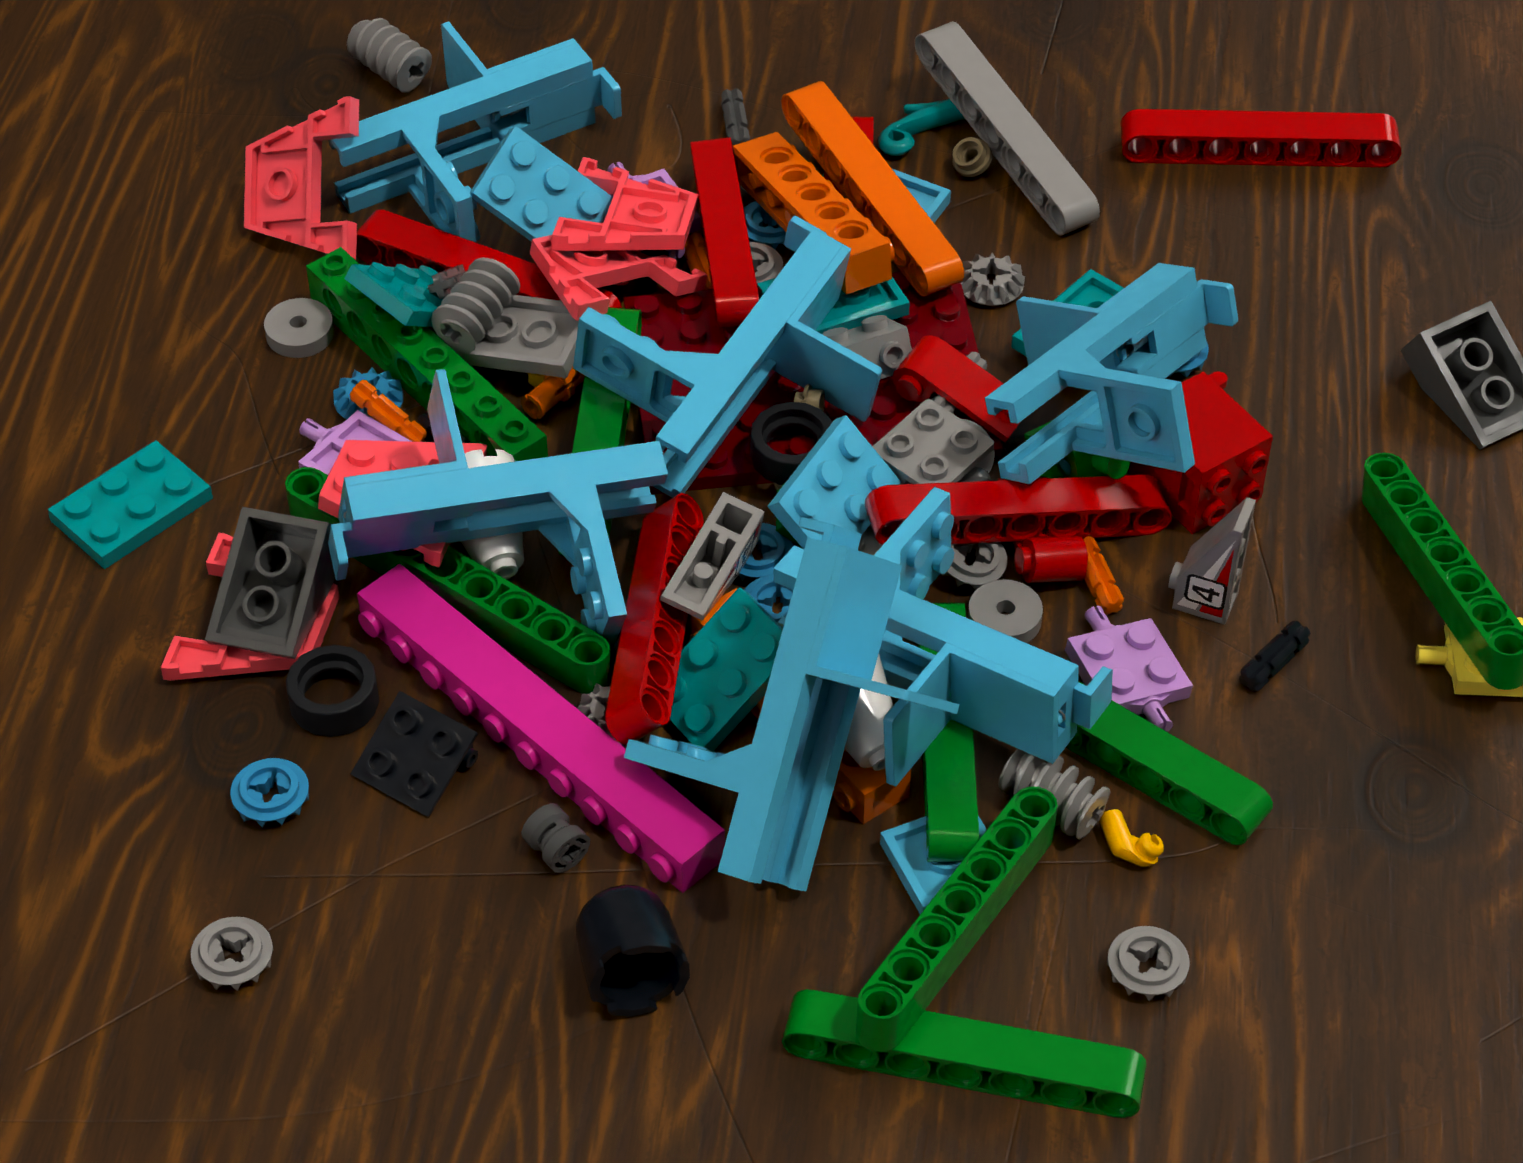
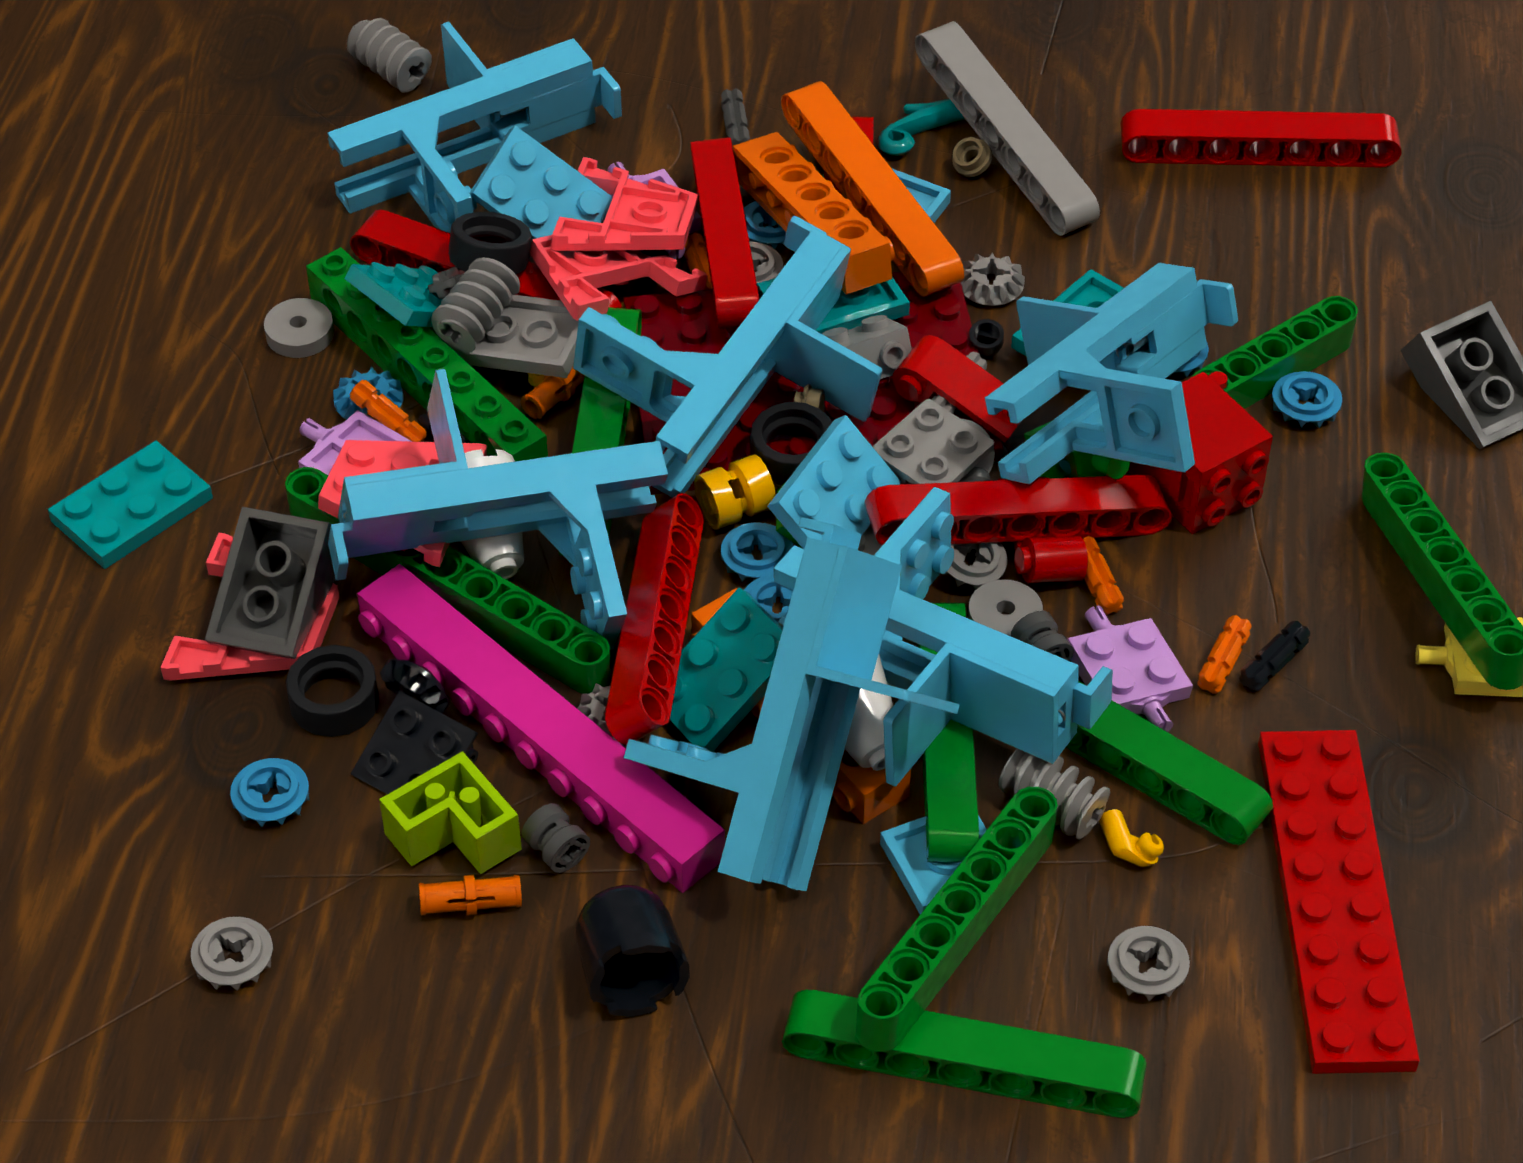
coral wing [244,96,359,260] -> none
light grey slope [660,492,765,621] -> none
light grey slope [1168,498,1256,625] -> none
none -> lime brick [379,751,522,874]
none -> black gear [380,659,449,713]
none -> orange pin [419,875,522,916]
none -> black tyre [448,212,532,275]
none -> yellow wheel [694,454,776,530]
none -> black hinge [969,319,1004,357]
none -> dark grey wheel [1011,611,1074,661]
none -> green beam [1192,296,1358,409]
none -> orange axle [1197,615,1252,694]
none -> red plate [1258,730,1420,1074]
none -> dark azure gear [1271,371,1342,428]

